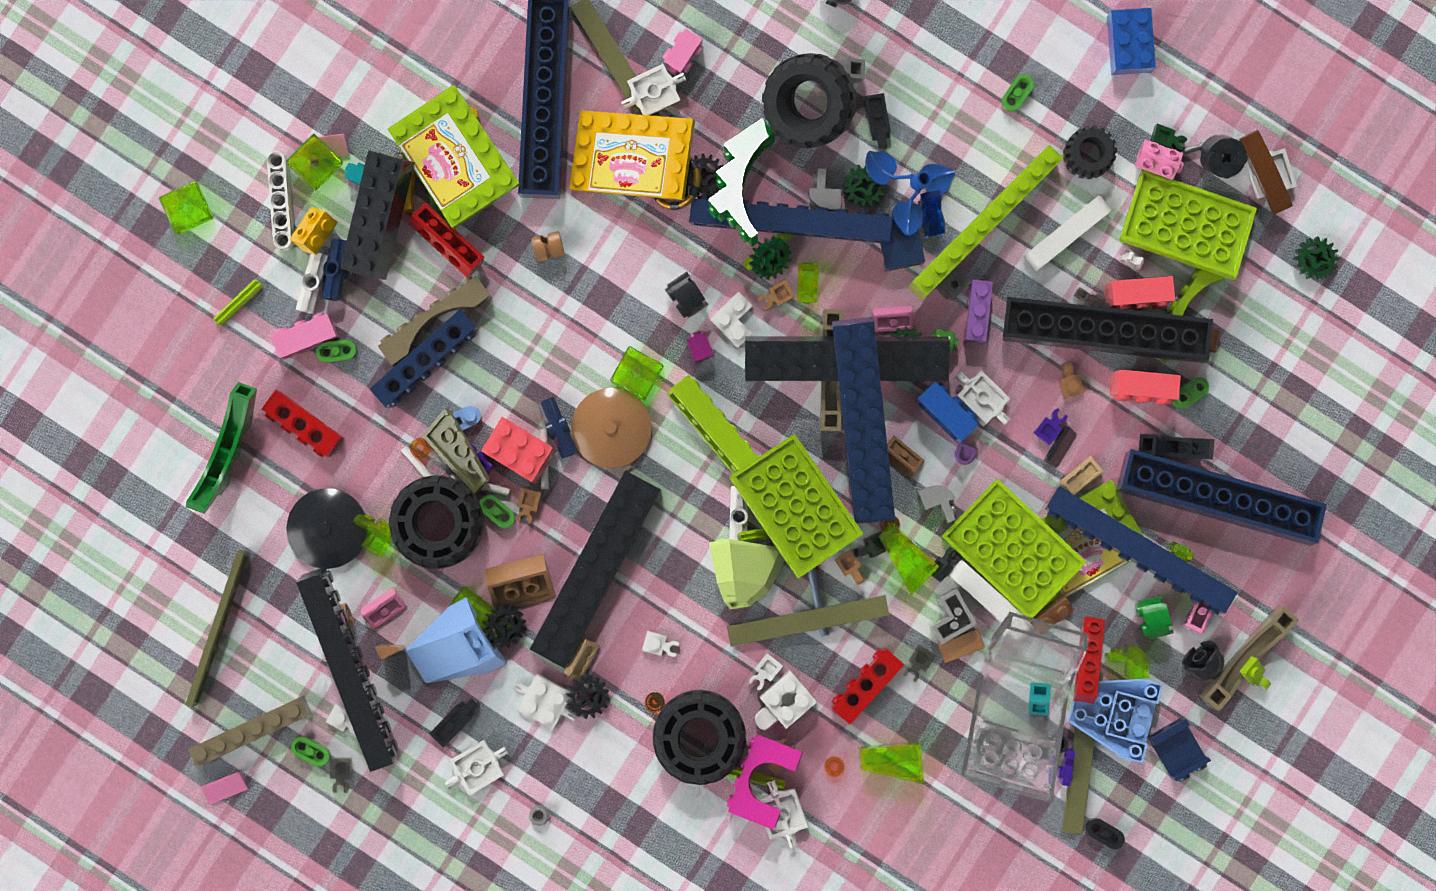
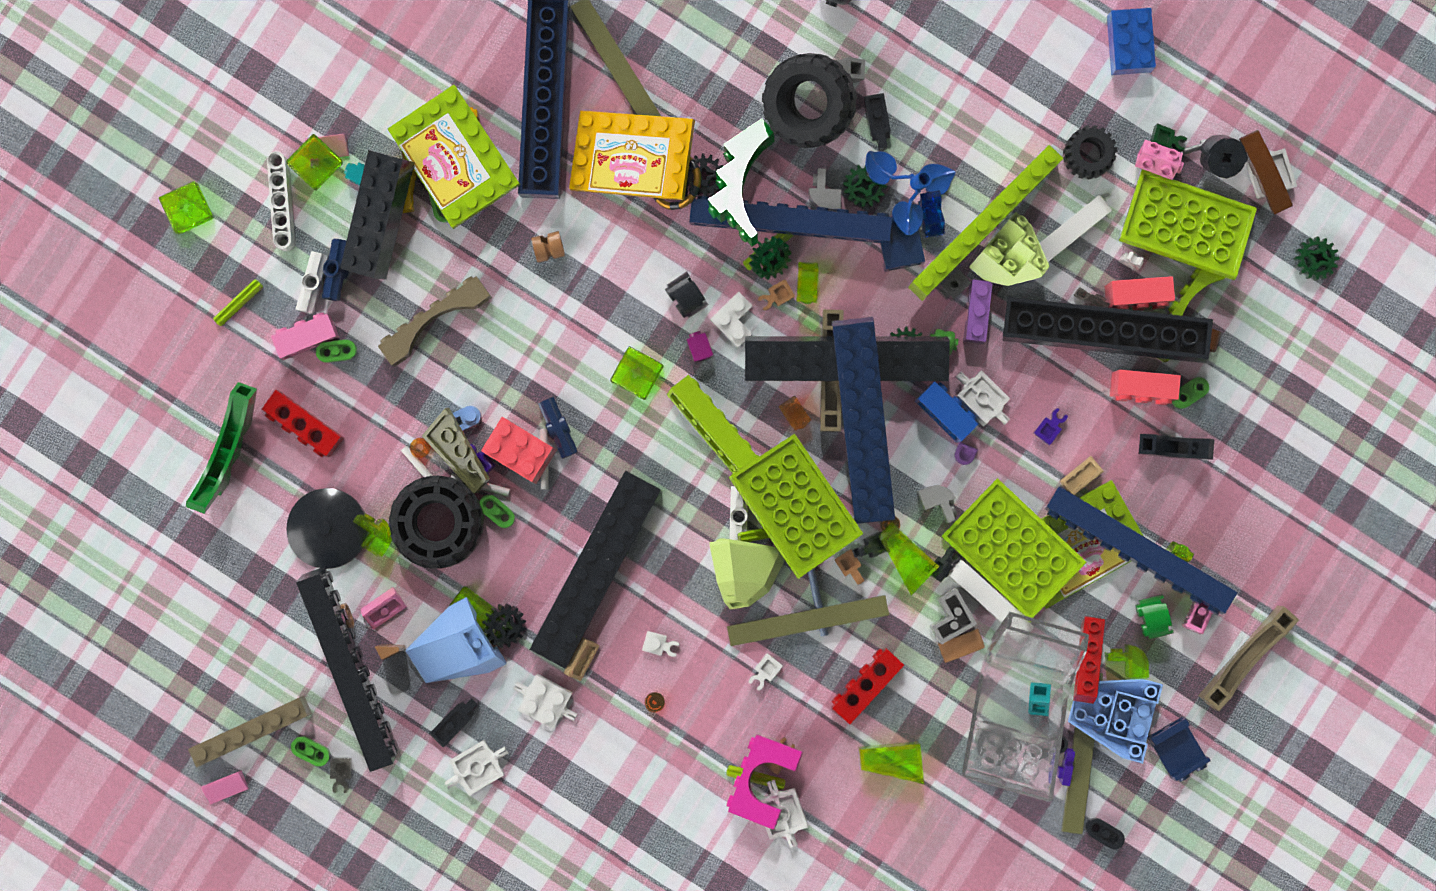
olive tile [185,550,249,707] -> none
yellow brick [290,207,338,255] -> none
white plate [326,704,355,735] -> none
dark blue brick [370,309,478,408] -> none
red brick [409,202,485,278] -> none
medium nougat slope [485,554,556,610] -> none
medium nougat plate [517,486,542,524] -> none
light grey plate [529,805,549,826] -> none
black gear [565,674,610,719] -> none
medium nougat dish [571,388,652,468] -> none
white plate [621,64,686,116] -> none
black tyre [653,690,746,785] -> none
bright pink brick [663,28,704,76] -> none
white brick [755,670,817,730] -> none
clear orange plate [824,756,844,777] -> none
bright pink slope [872,306,914,333] -> none
medium nougat slope [887,435,925,479] -> none
clear smoke plate [903,644,936,682] -> none
bright green plate [1001,74,1034,112] -> none
medium nougat plate [1031,594,1074,634] -> none
black slope [1044,426,1077,468] -> none
medium nougat plate [1059,362,1085,398] -> none
dark blue brick [1116,449,1327,546] -> none
black cylinder [1182,641,1225,681] -> none
lime plate [1239,656,1271,690] -> none
none -> clear orange bracket [778,395,811,431]
none -> yellowish green brick [969,212,1050,286]

